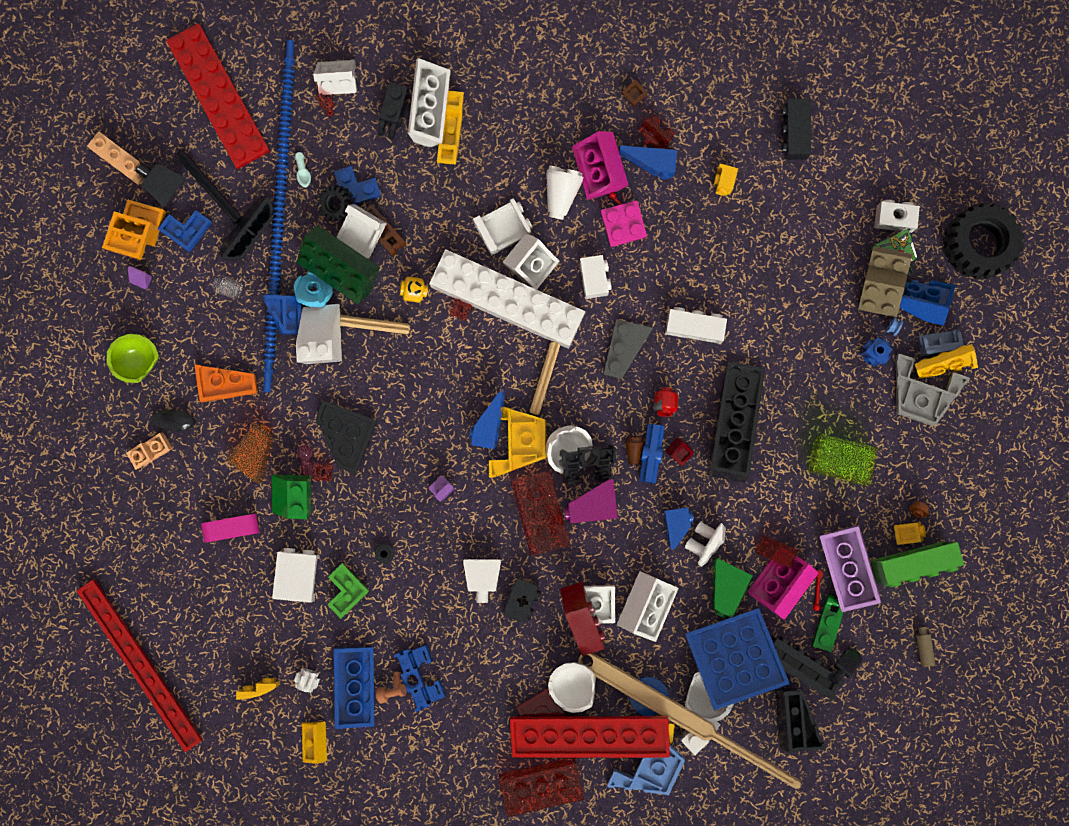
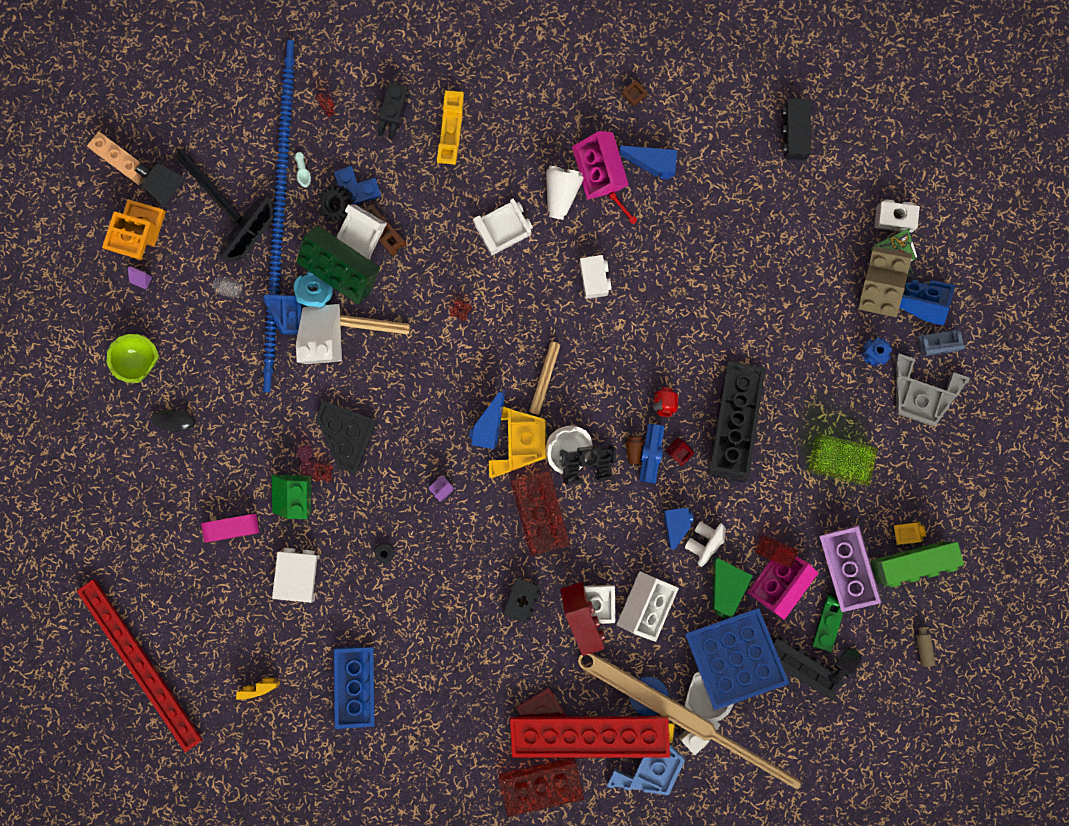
light nougat slope [126,432,173,469] -> none
blue plate [158,210,212,253] -> none
red plate [166,23,270,170] -> none
orange wing [194,364,258,403] -> none
clear orange slope [226,423,274,484] -> none
white gear [294,668,320,693] -> none
yellow slope [302,721,327,764] -> none
white bracket [314,60,357,95] -> none
bright green plate [327,563,370,619] -> none
nougat piece [376,672,407,704] -> none
blue piece [394,644,447,712] -> none
yellow head [400,277,428,302] -> none
white slope [408,58,450,147] -> none
white brick [429,249,585,349] -> none
white torso [463,559,501,603] -> none
white slope [502,233,559,290] -> none
white cylinder [548,662,595,713] -> none
magenta slope [564,479,618,523] -> none
dark pink plate [600,200,647,248] -> none
dark grey wing [603,319,653,379] -> none
clear red hips [638,115,675,149] -> none
white brick [665,307,727,344] -> none
yellow brick [714,164,738,196] -> none
black wedge [776,687,827,753] -> none
red hinge [813,570,823,611] -> none
medium blue bush [886,317,903,336] -> none
dark orange plate [909,501,929,518] -> none
yellow wing [915,344,978,379] -> none
black tyre [943,203,1025,279] -> none

